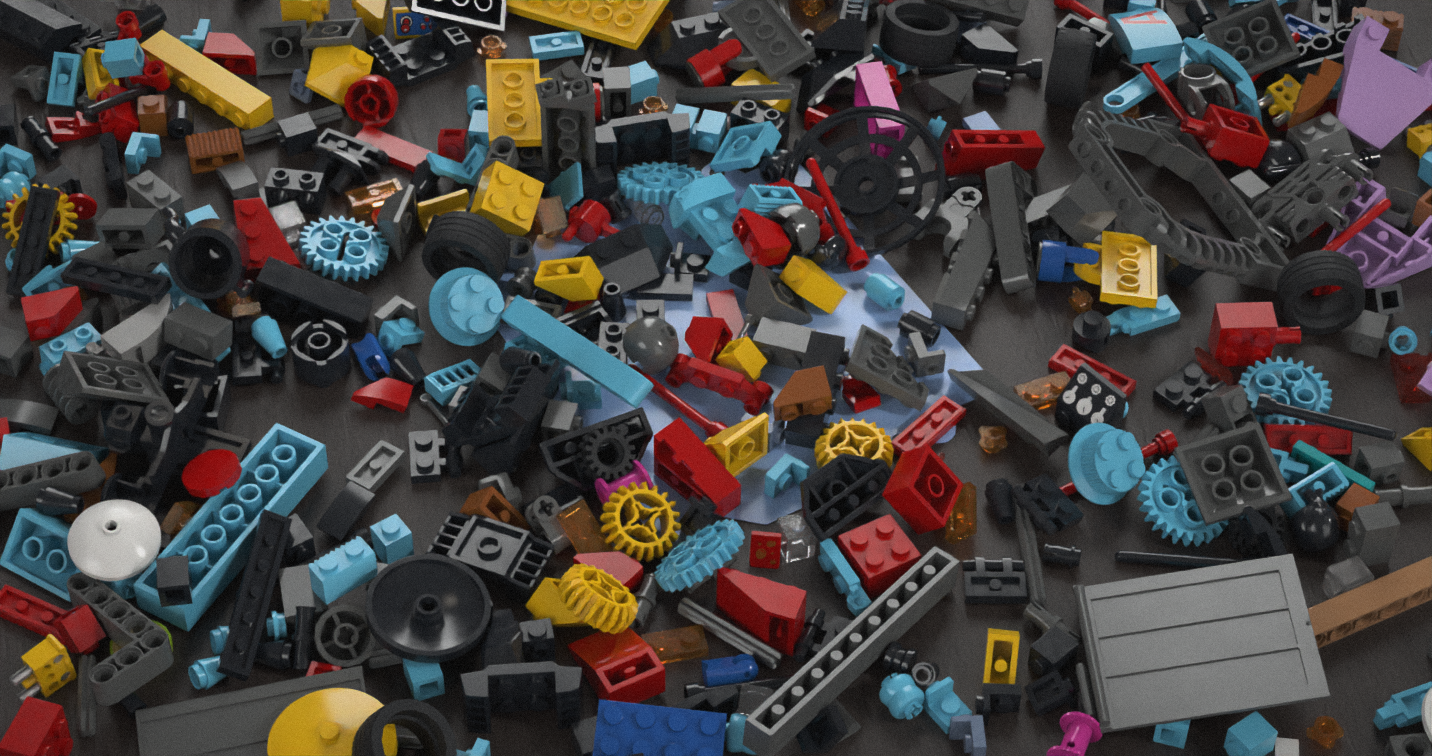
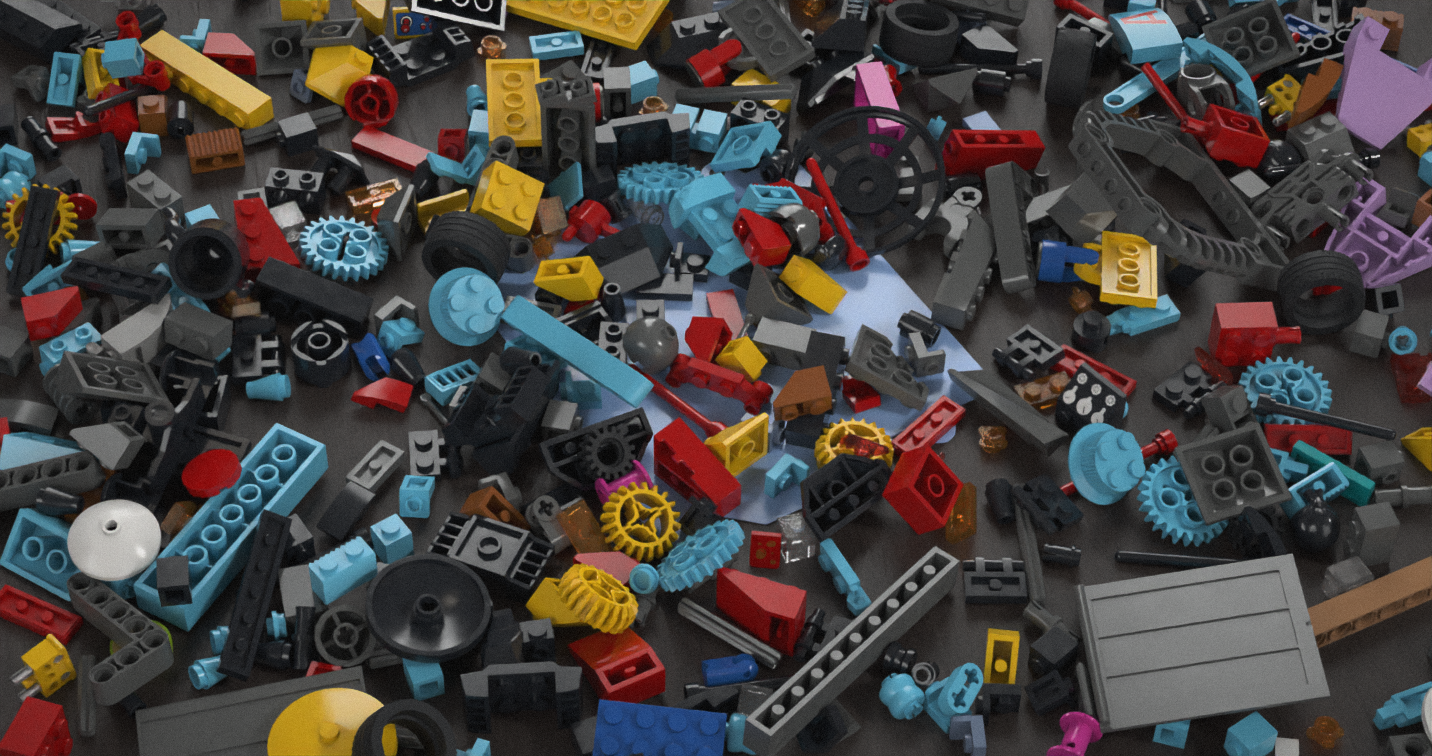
red brick [52,604,106,655] -> none
dark grey slope [216,160,259,198] -> none
medium azure cone [251,316,288,359] -> none
black hinge [312,128,390,176] -> none
dark grey wheel [506,266,538,299] -> none
clear orange plate [641,624,708,664] -> none
red bracket [804,103,840,138] -> none
red brick [837,514,921,599] -> none
medium azure brick [864,273,905,311] -> none
red piece [1320,198,1391,251] -> none
dark orange brick [1335,483,1380,532] -> none
none -> dark grey slope [69,421,146,470]
none -> medium azure cone [246,373,291,401]
none -> medium azure bracket [399,475,435,518]
none -> clear orange plate [531,234,555,260]
none -> medium azure plate [629,564,660,594]
none -> clear red piece [840,434,889,458]
none -> medium azure beam [938,663,983,717]
none -> black plate [992,324,1065,382]
none -> dark grey hand [1033,169,1050,195]

